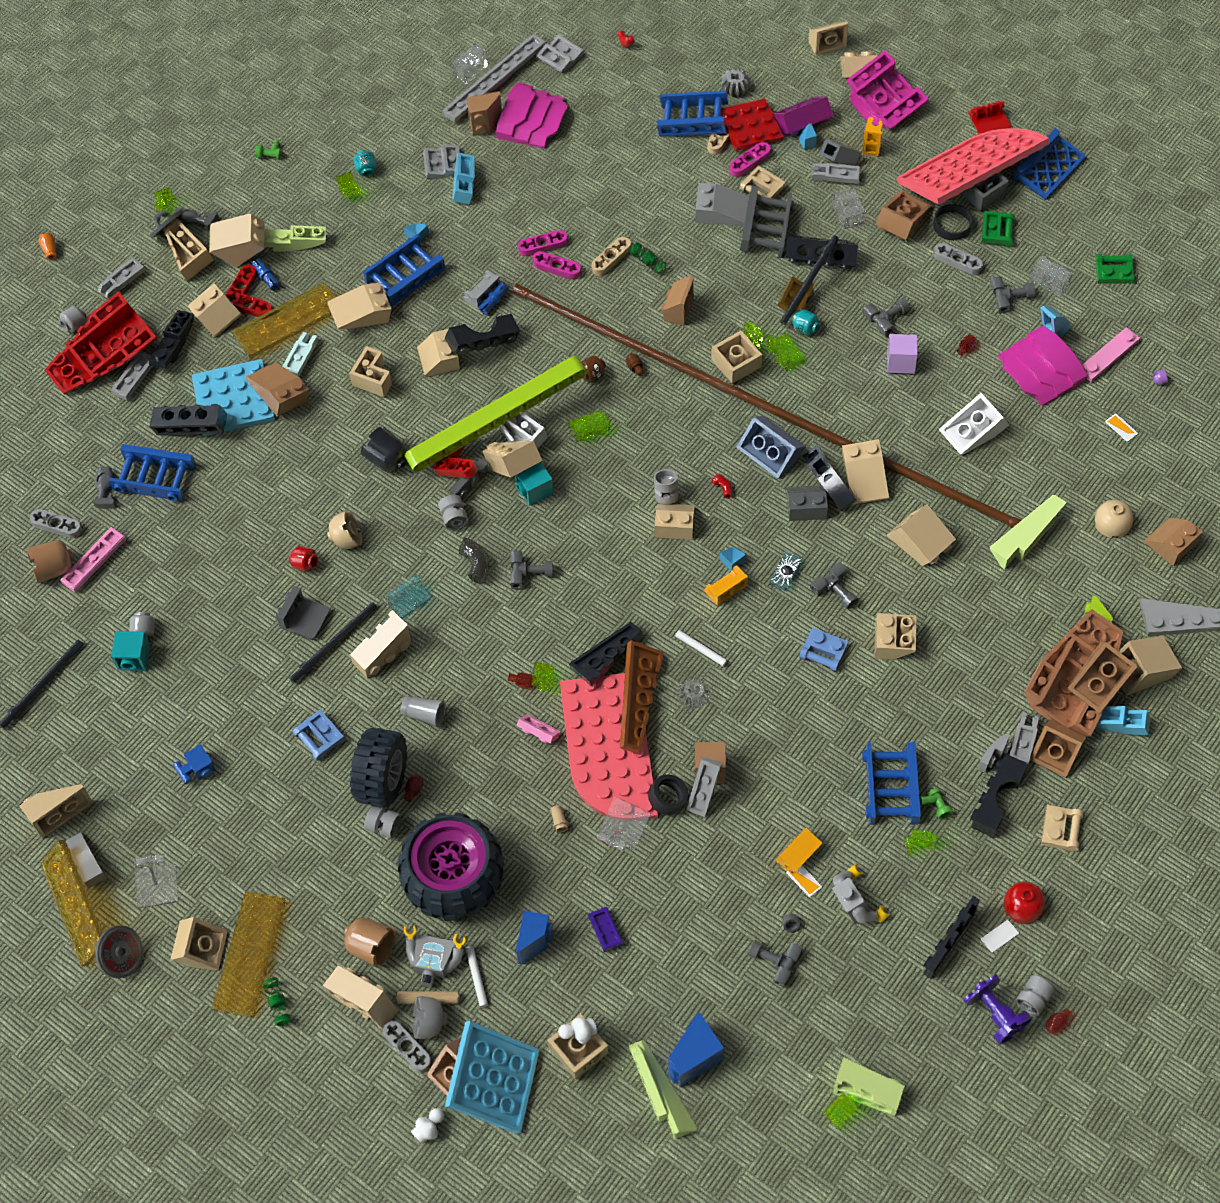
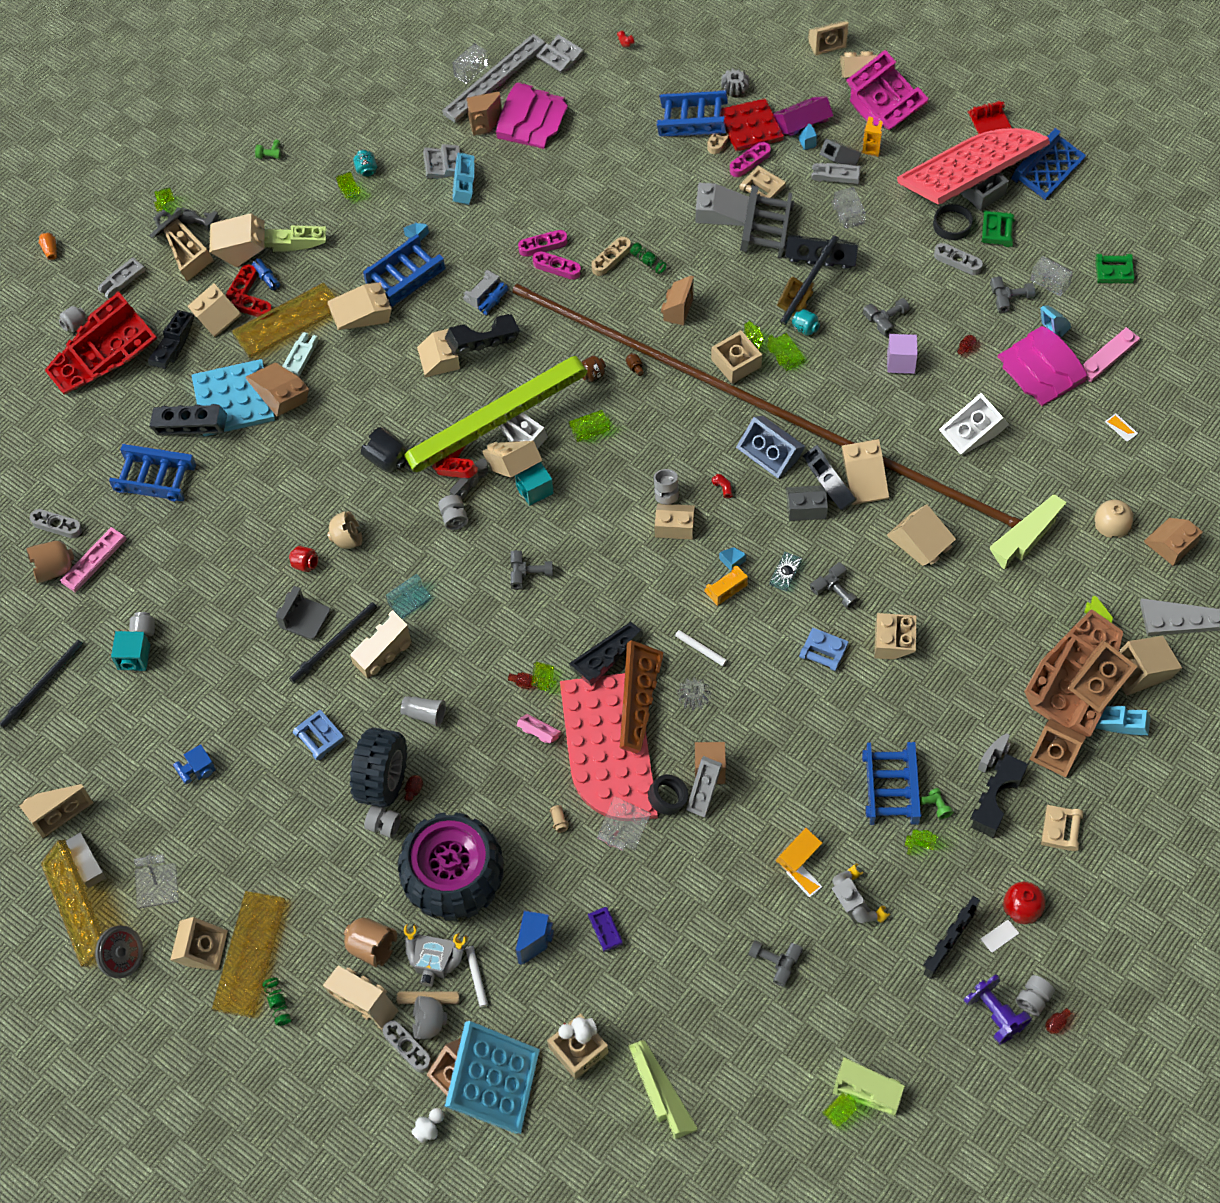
dark grey piece [93,467,116,509] -> none
light grey plate [111,351,153,400] -> none
tan brick [349,346,392,397] -> none
clear smoke cylinder [459,538,490,584] -> none
blue slope [667,1013,724,1088] -> none
dark grey hinge [782,913,800,932] -> none
medium nougat slope [876,190,932,240] -> none
light grey hinge [1009,712,1039,763] -> none
medium lavender hinge [1153,369,1168,385] -> none

